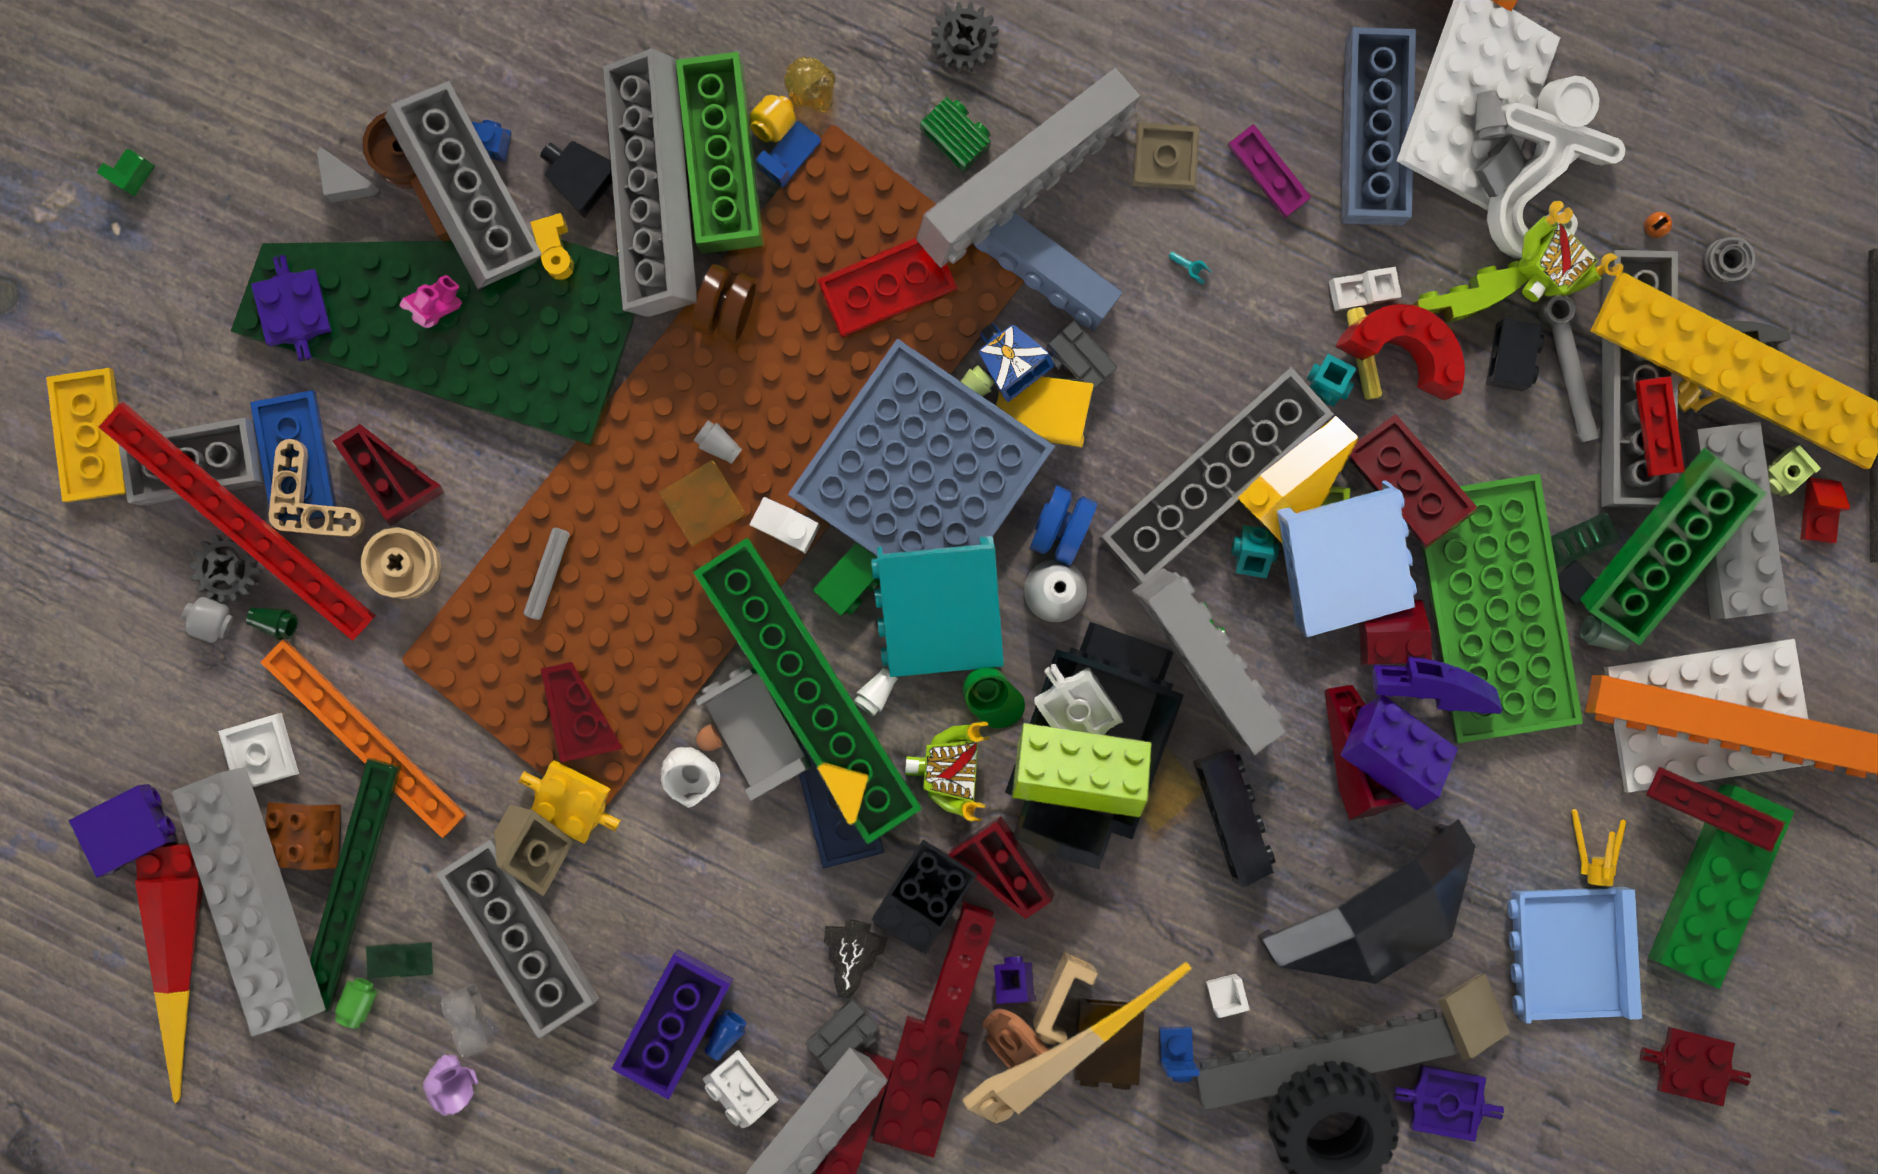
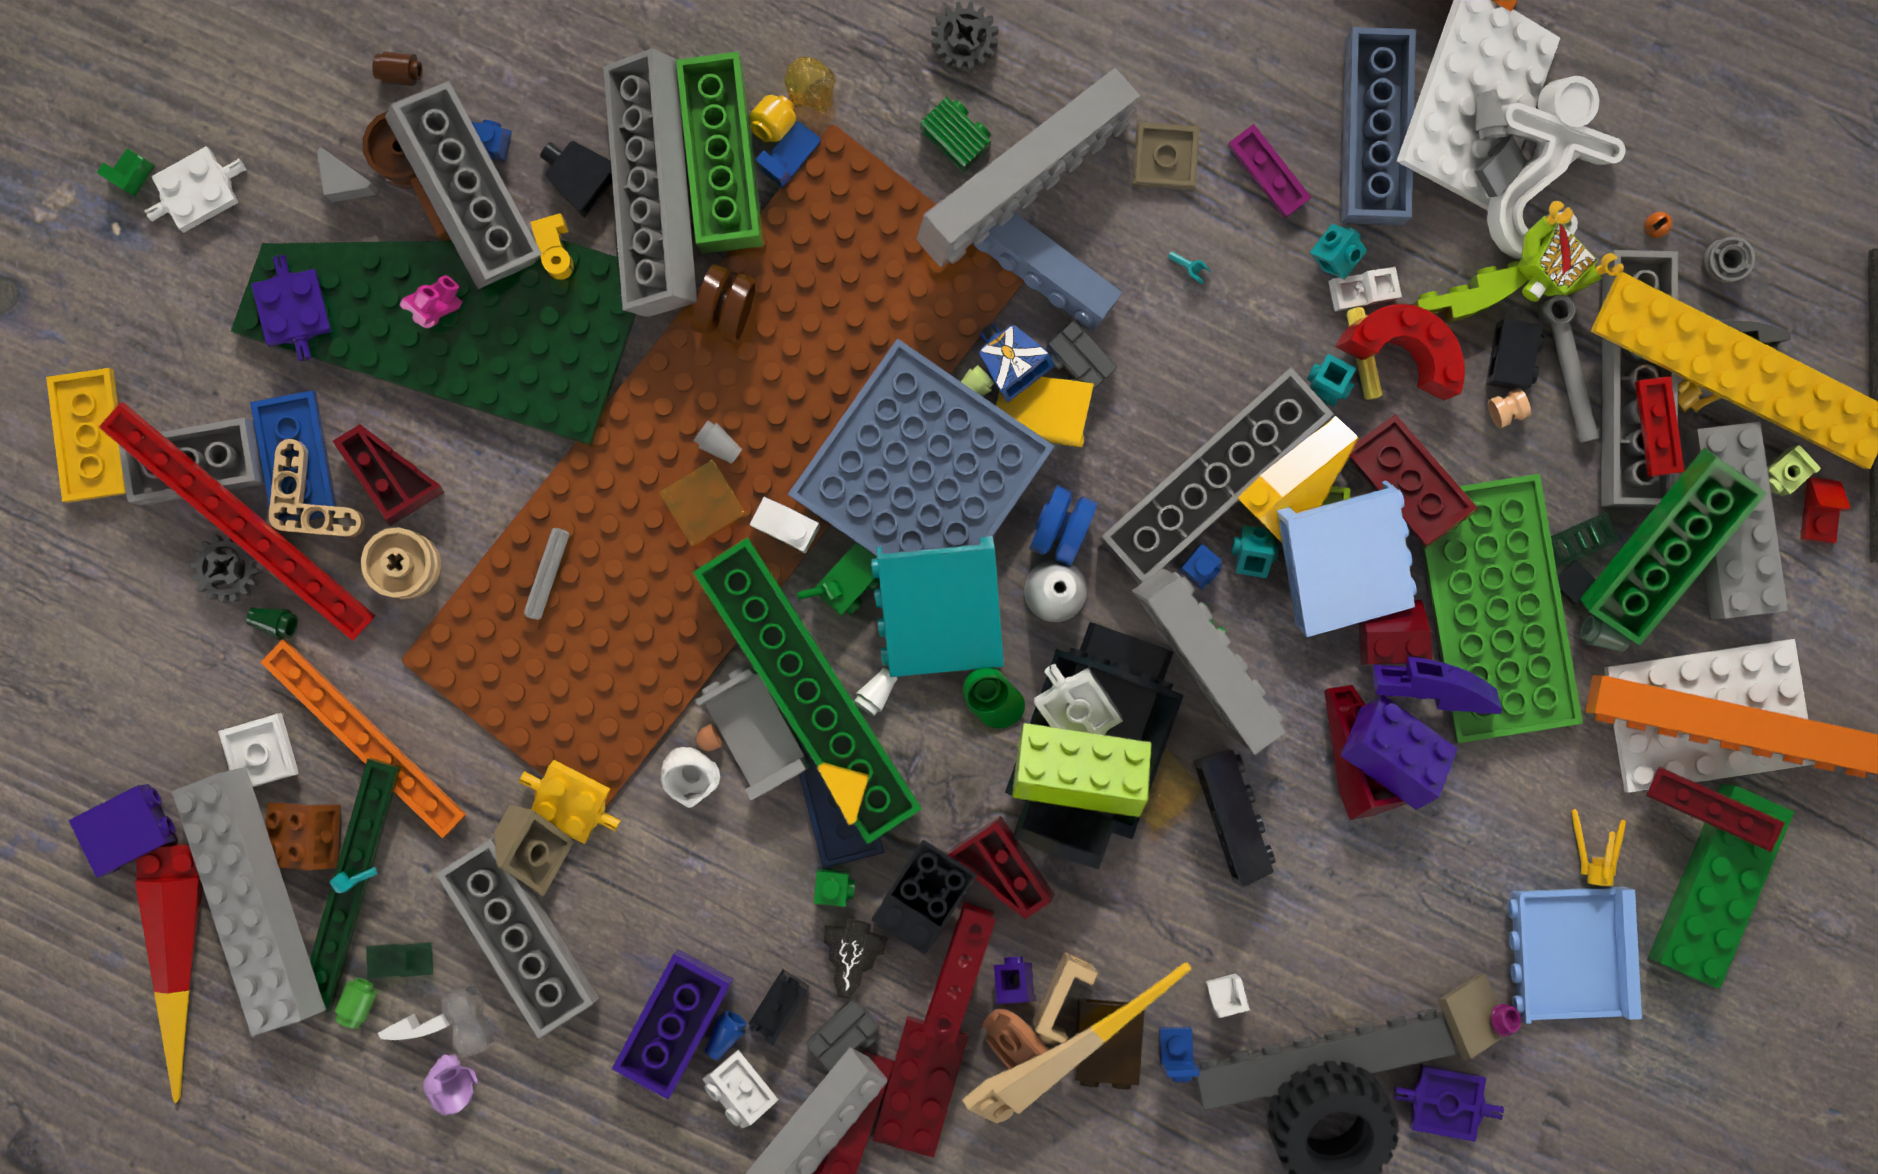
light grey head [181,597,233,643] -> none
dark red wing [540,662,624,763] -> none
red tile [817,238,958,338] -> none
torso [905,722,990,822] -> none
black panel [1258,819,1475,984] -> none
dark red plate [1640,1027,1751,1106] -> none
none -> white plate [145,146,246,233]
none -> teal hand [329,867,378,893]
none -> reddish brown brick [372,51,423,86]
none -> white slope [378,1010,454,1040]
none -> black hinge [748,969,809,1045]
none -> green hand [797,580,844,602]
none -> green brick [813,868,855,907]
none -> blue brick [1178,544,1222,590]
none -> teal brick [1309,223,1368,280]
none -> light nougat wheel [1488,388,1531,428]
none -> magenta plate [1491,1004,1521,1037]

